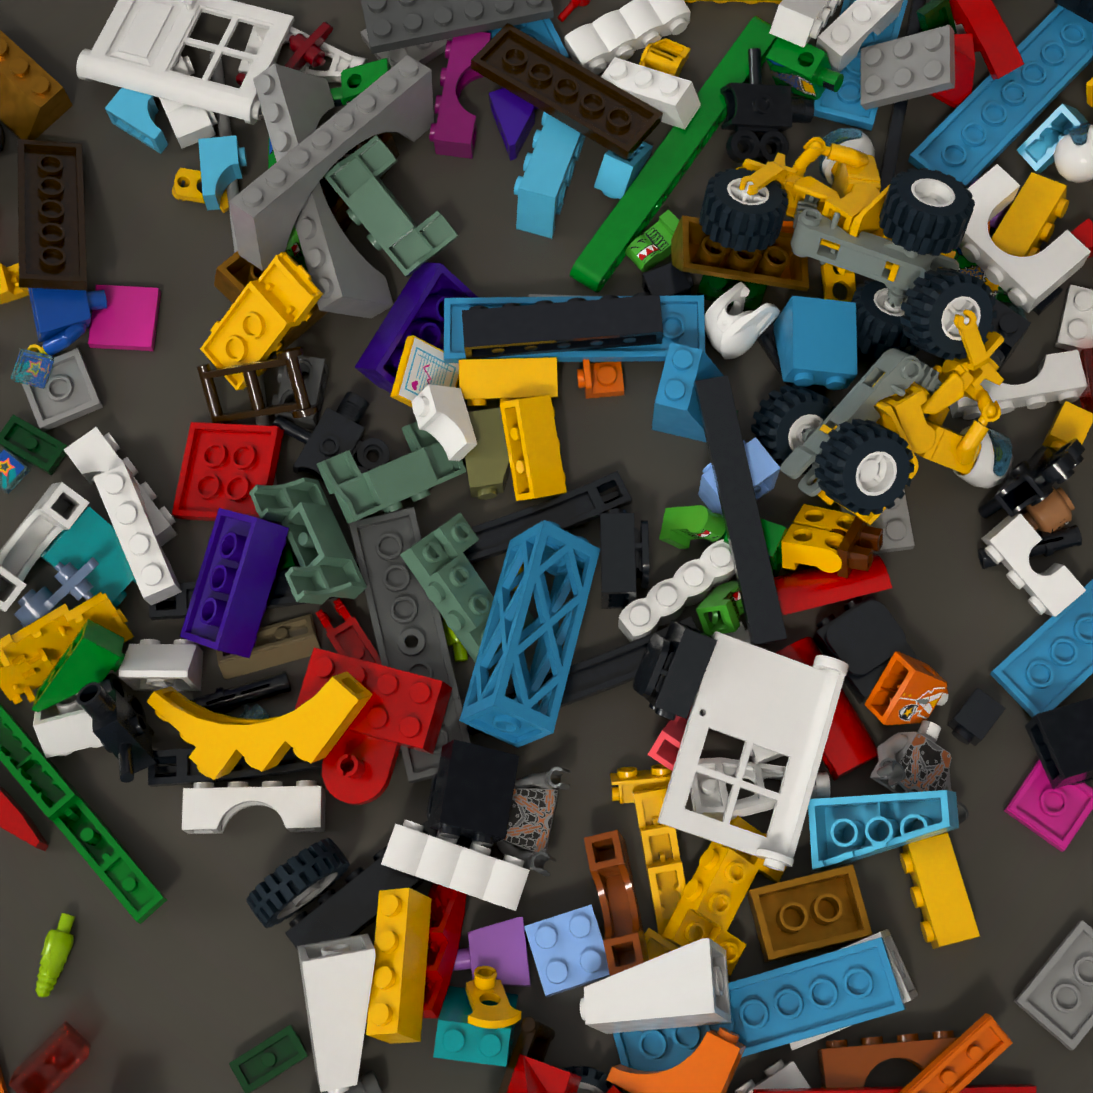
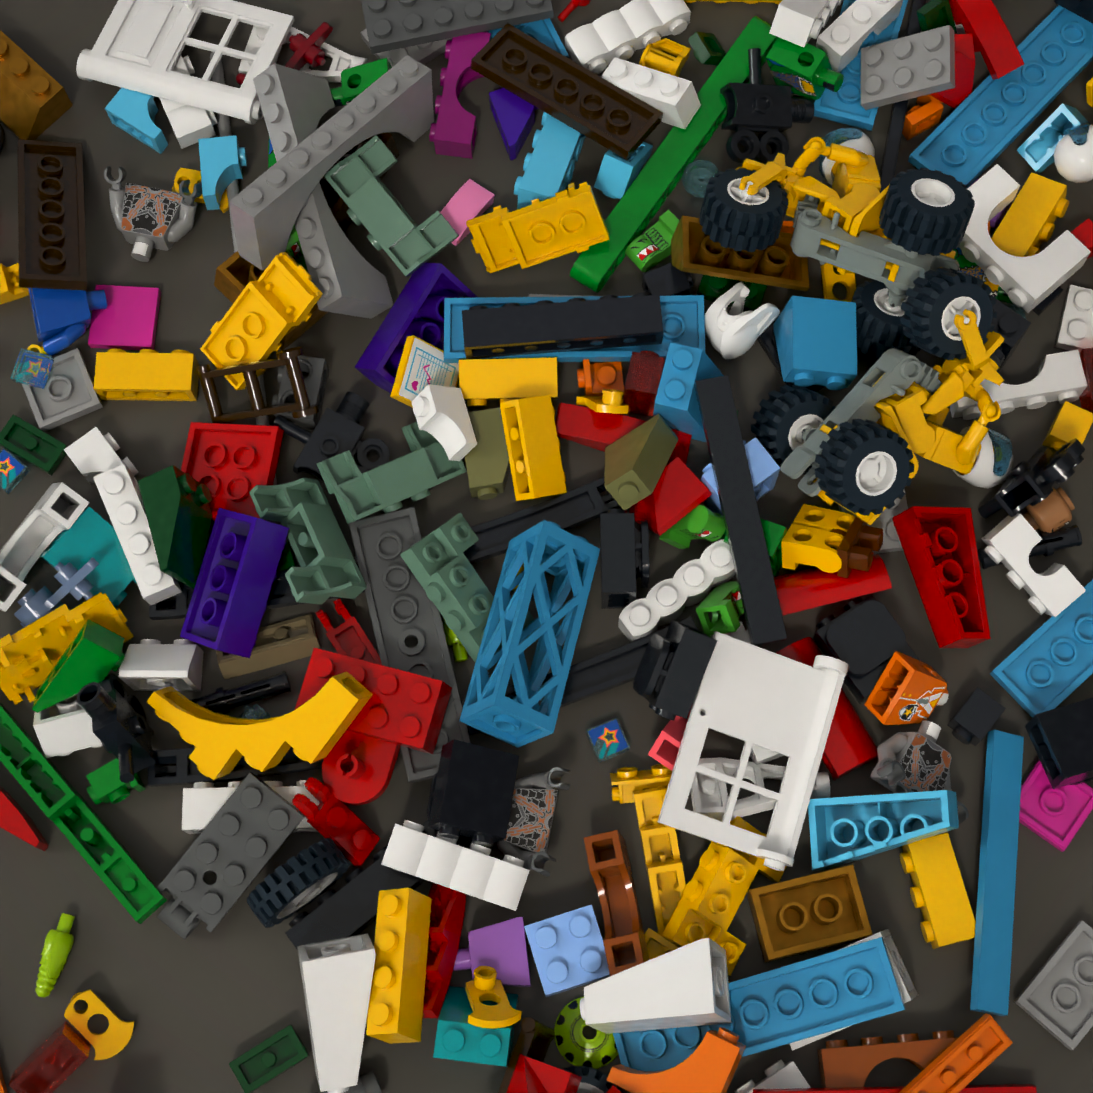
none -> yellow piece [64,989,134,1060]
none -> green brick [86,758,146,805]
none -> yellow brick [93,349,200,401]
none -> torso [103,166,202,262]
none -> dark green slope [138,465,212,589]
none -> dark grey hinge [157,772,305,940]
none -> red hinge [292,777,381,866]
none -> bright pink slope [440,179,495,246]
none -> yellow piece [466,181,610,273]
none -> lime dish [554,997,618,1069]
none -> red slope [555,403,692,465]
none -> yellow piece [576,389,629,414]
none -> tile [586,717,631,763]
none -> olive slope [604,414,678,511]
none -> clear red brick [623,350,665,417]
none -> red slope [629,457,712,536]
none -> clear light blue plate [682,160,719,198]
none -> dark green plate [688,32,726,66]
none -> red wedge [892,506,991,648]
none -> orange bracket [902,94,944,140]
none -> dark azure tile [970,729,1024,1016]

